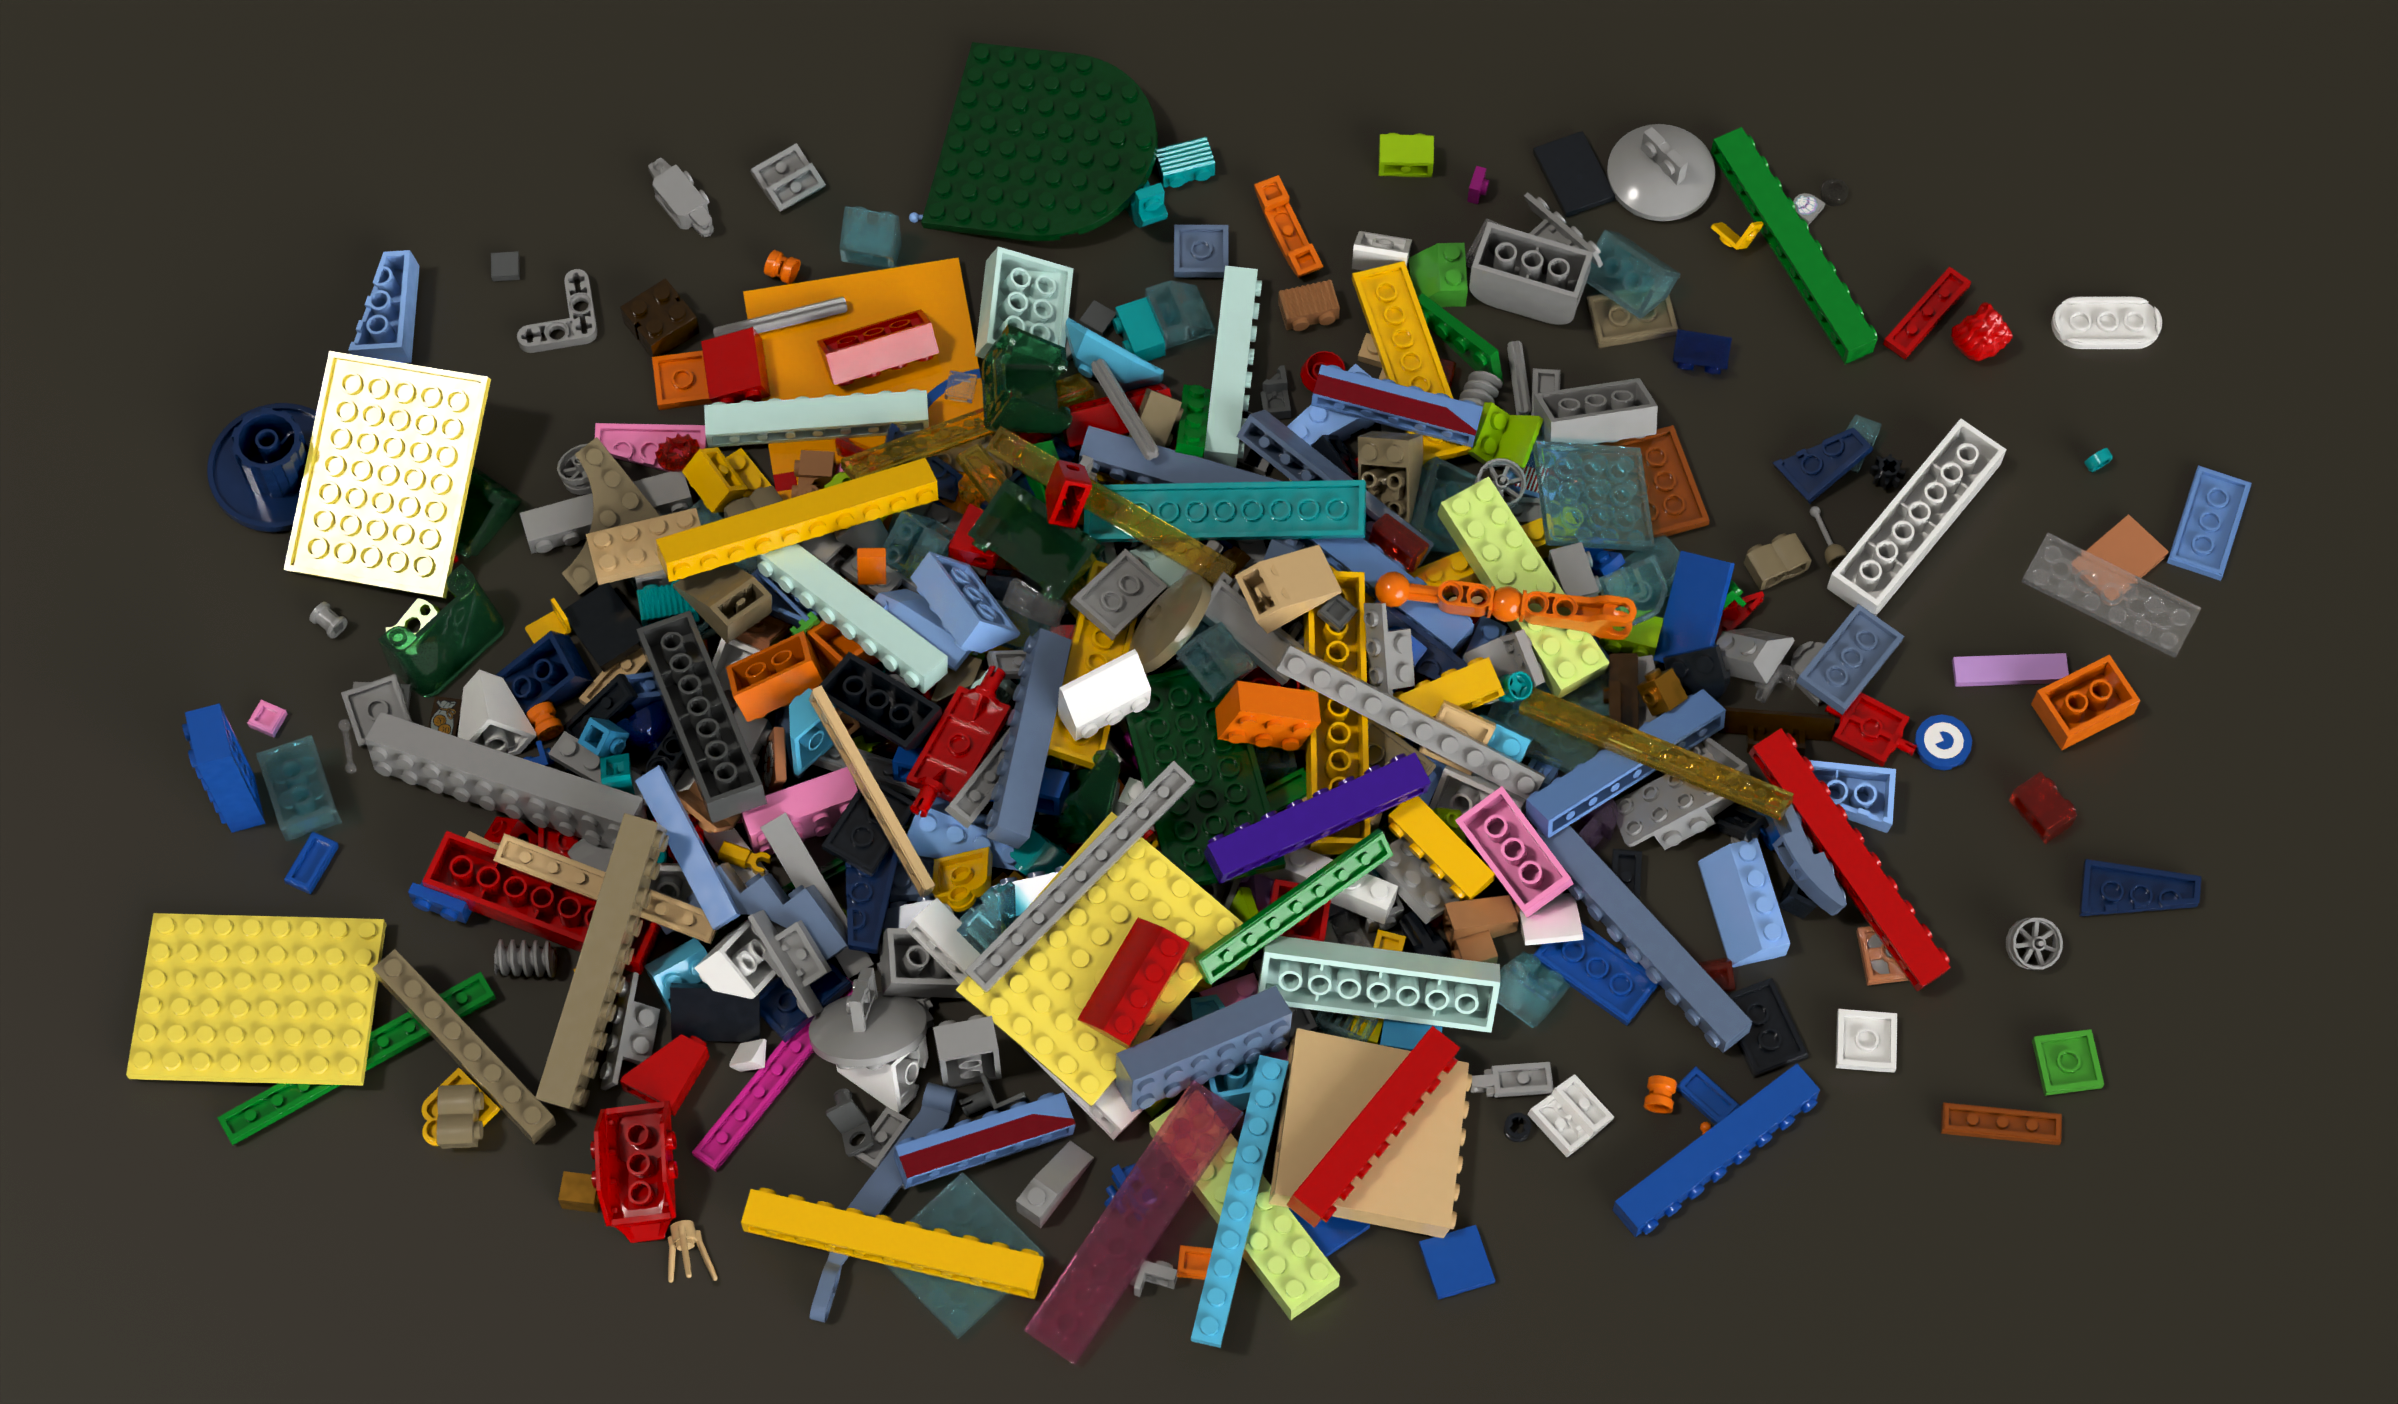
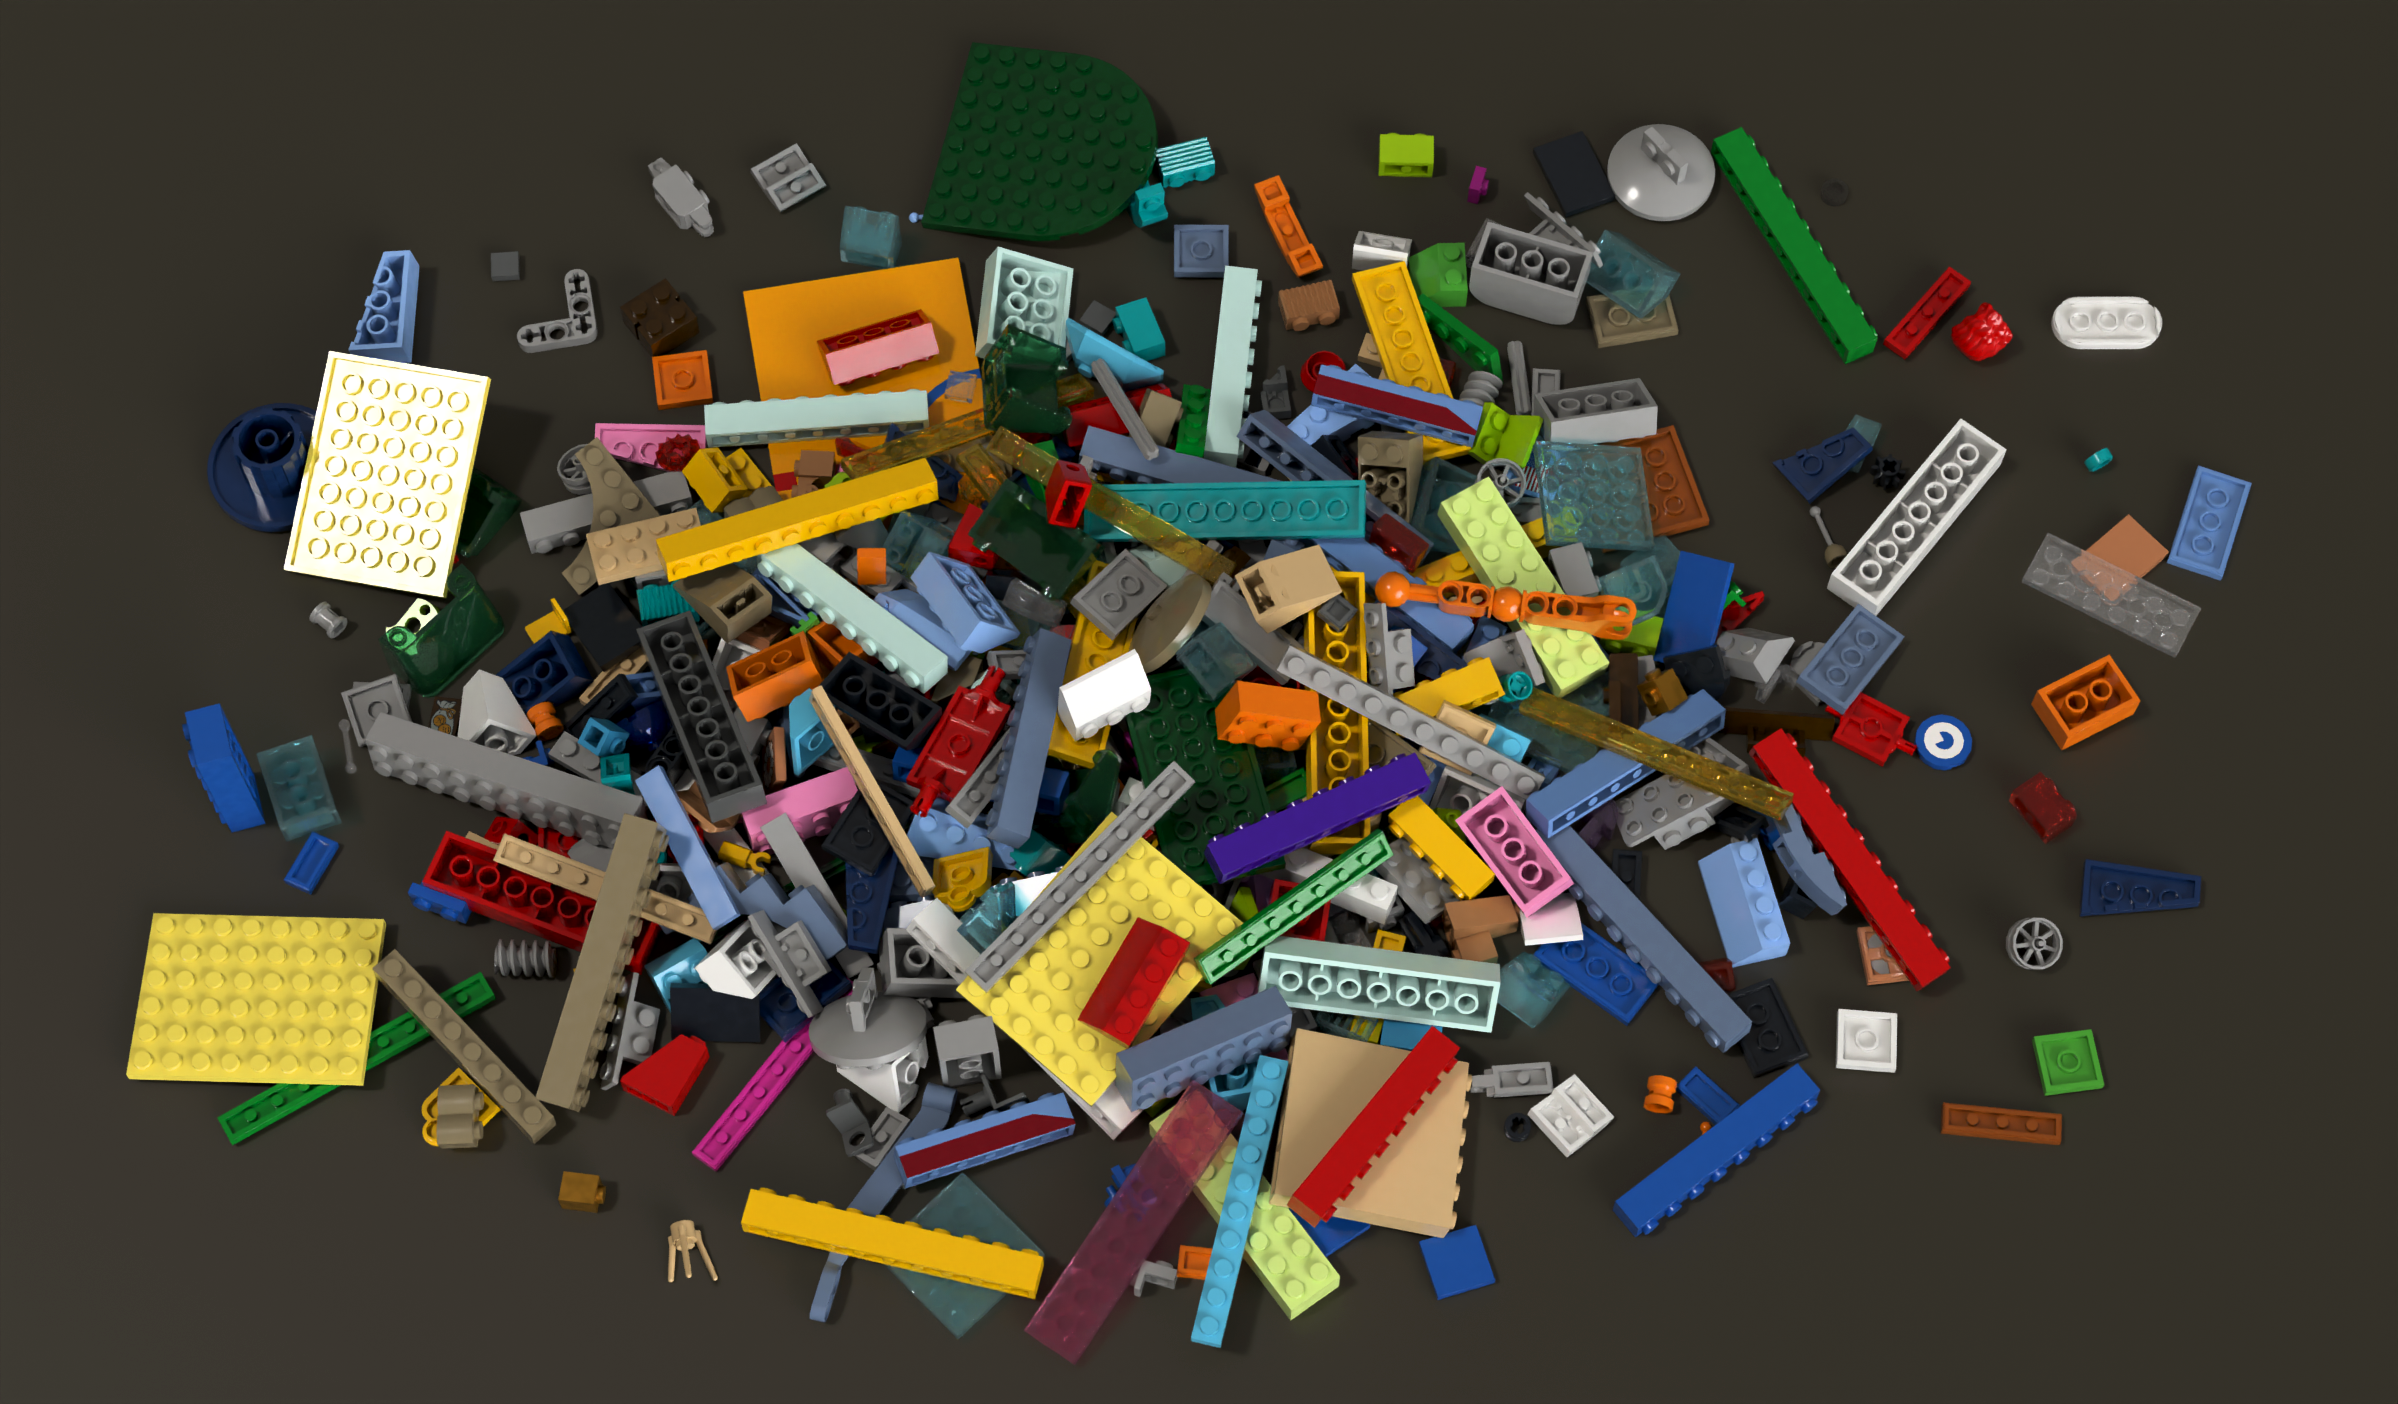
bright pink tile [247,700,288,738] -> none
red slope [590,1101,678,1243] -> none
red brick [701,327,770,404] -> none
light grey axle [713,297,847,338] -> none
white slope [729,1039,767,1072] -> none
orange wheel [764,249,801,284] -> none
light grey slope [1016,1141,1094,1228] -> none
clear light blue slope [1145,280,1216,349] -> none
blue bracket [1583,538,1625,578] -> none
clear blue bracket [1672,329,1732,375] -> none
yellow bracket [1711,221,1764,250] -> none
dark tan brick [1744,533,1812,590] -> none
light blue wedge [1775,760,1896,833] -> none
tile [1793,193,1825,225] -> none
lavender tile [1952,653,2069,687] -> none

